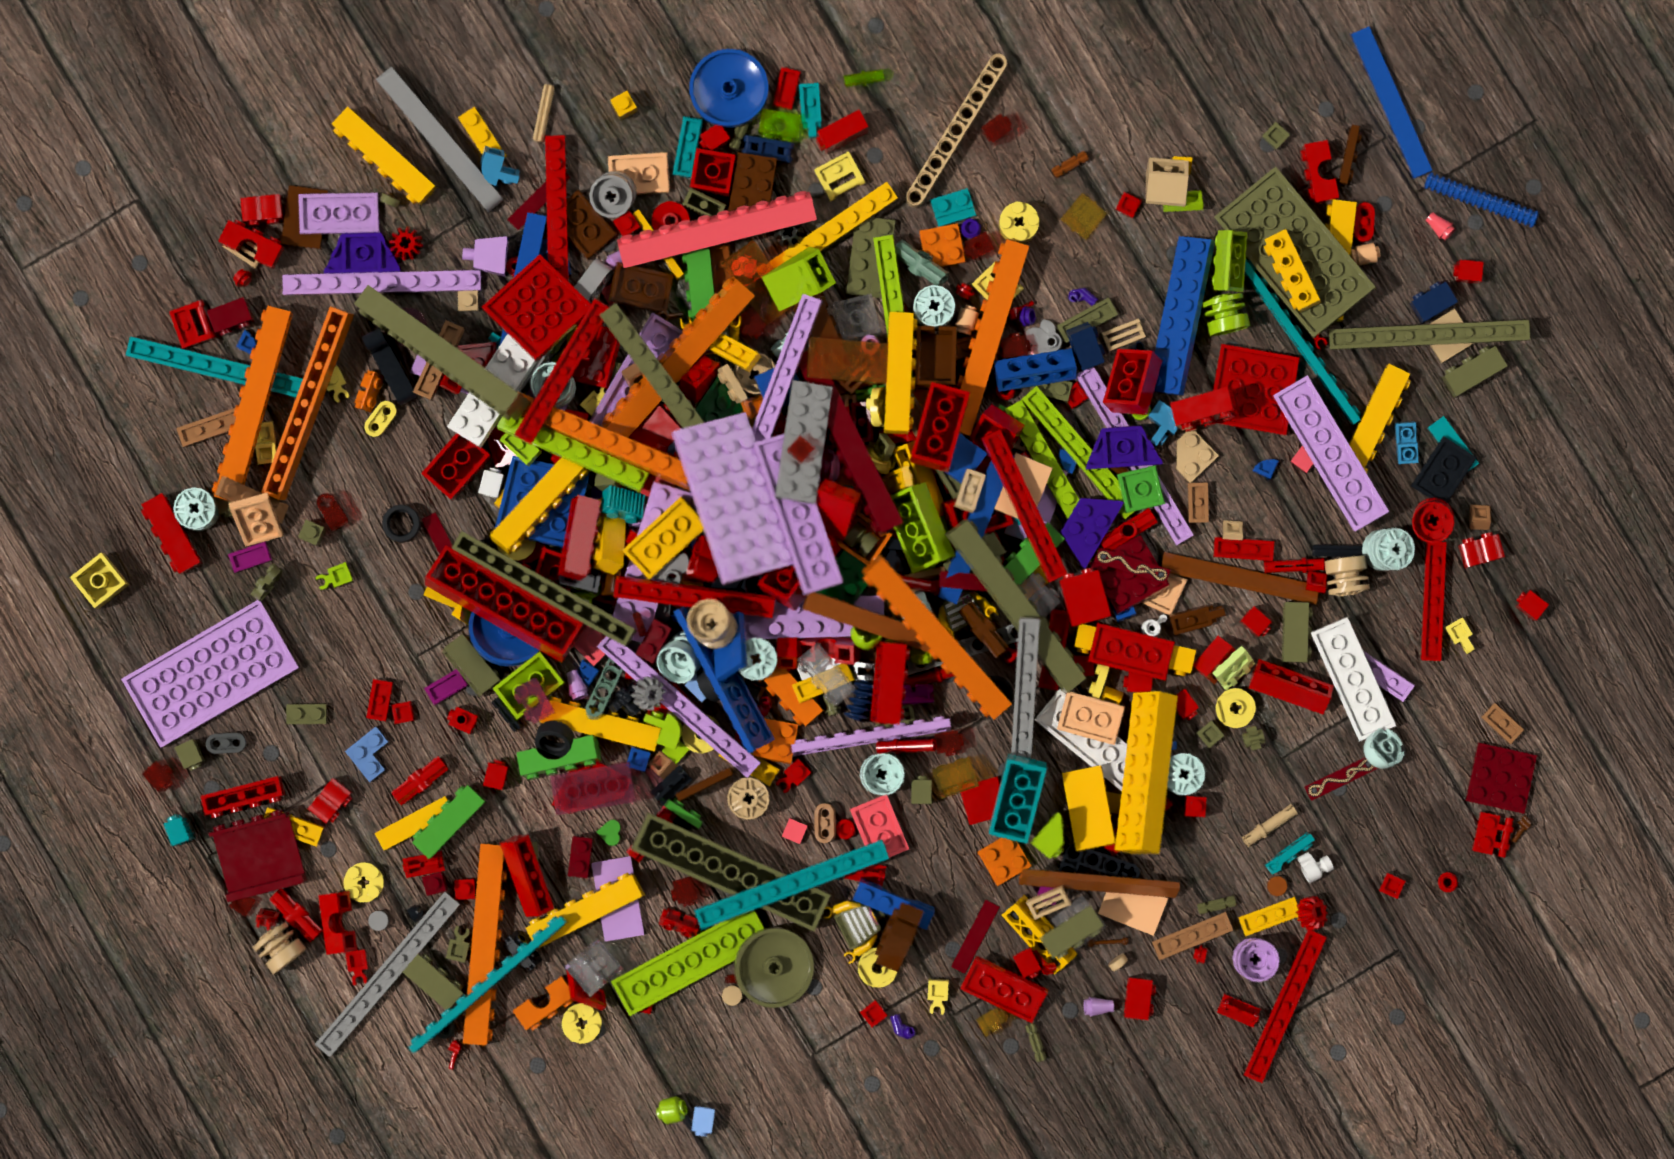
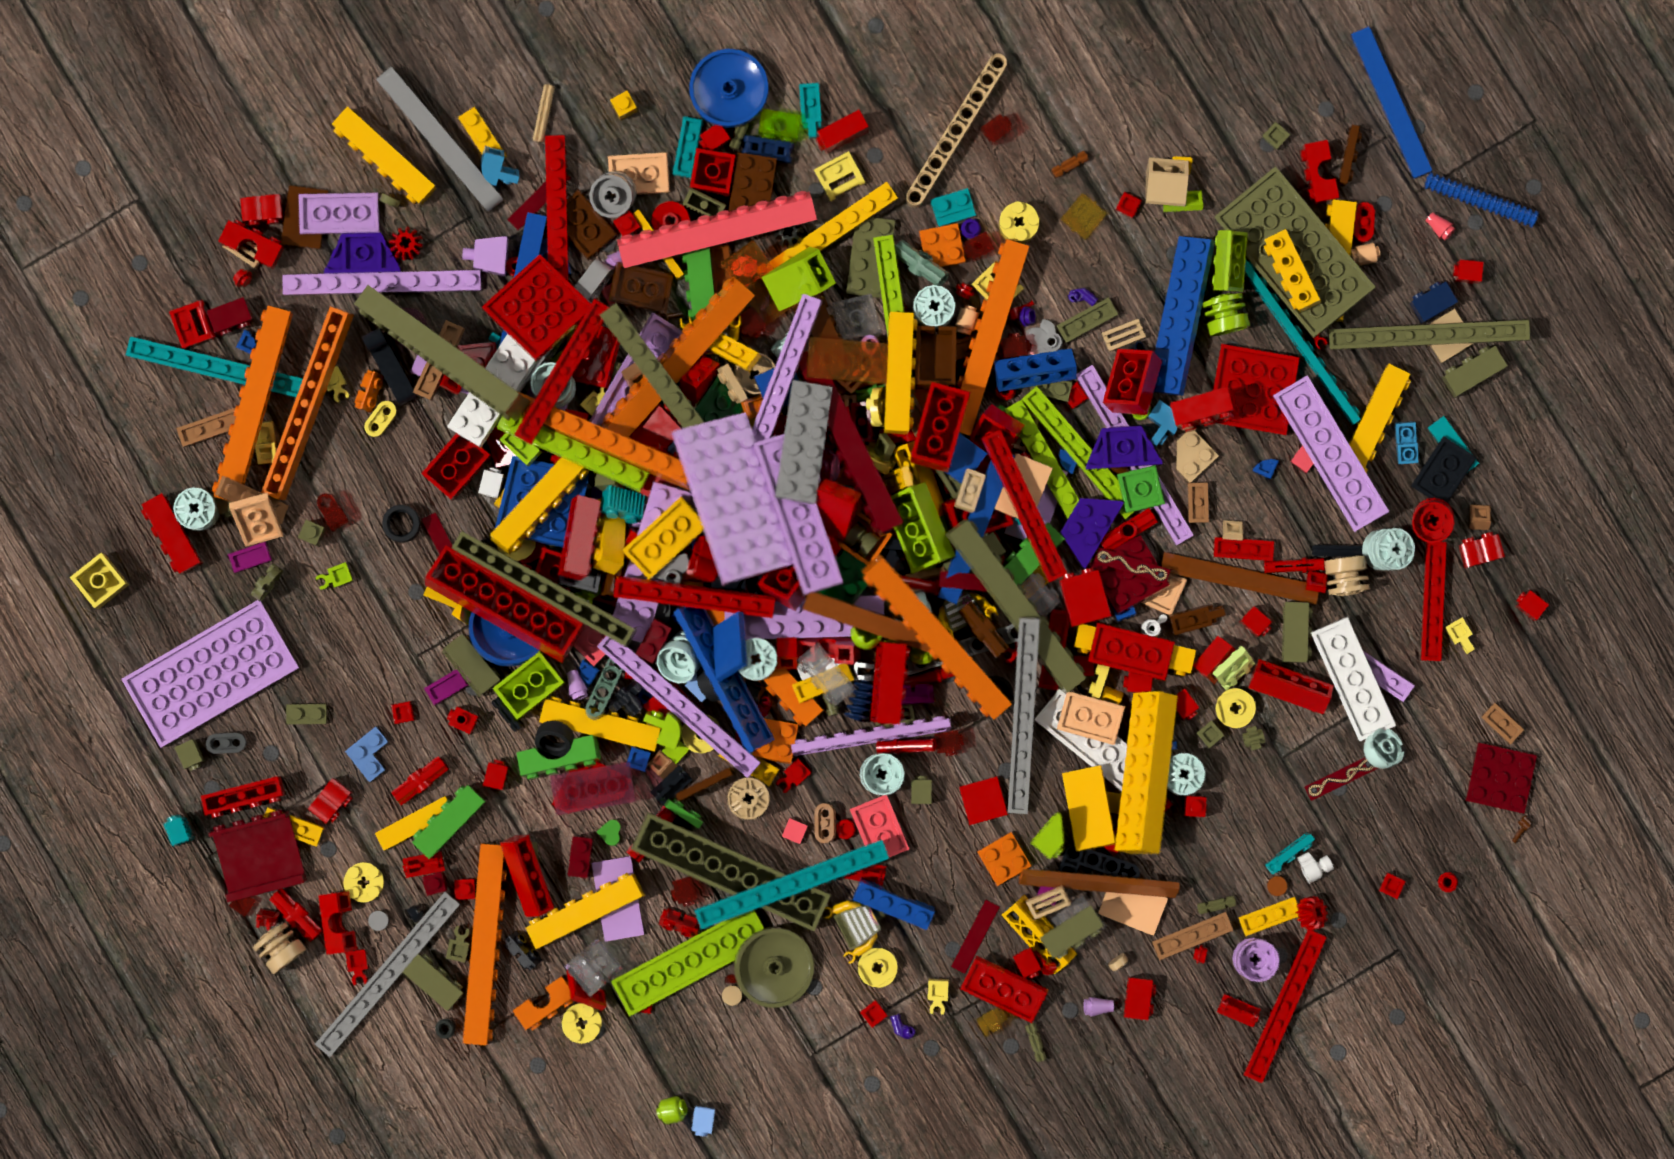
clear red brick [142,760,175,792] -> none
red plate [366,679,393,722] -> none
teal plate [408,916,568,1053] -> none
red hand [448,1040,462,1070] -> none
tan plate [458,291,478,311] -> none
clear pink brick [513,677,556,724] -> none
light grey gear [631,676,666,711] -> none
clear red tile [632,612,647,637] -> none
tan wheel [687,599,737,649] -> none
red tile [773,67,801,110] -> none
clear red tile [786,435,815,464] -> none
clear neon green pin [843,69,884,88] -> none
reddish brown piece [875,902,924,972] -> none
clear yellow brick [932,757,979,799] -> none
teal brick [989,753,1047,844] -> none
dark blue brick [1066,322,1105,371] -> none
reddish brown hinge [1087,937,1129,947] -> none
tan pin [1241,804,1298,848] -> none
red plate [1472,812,1514,858] -> none

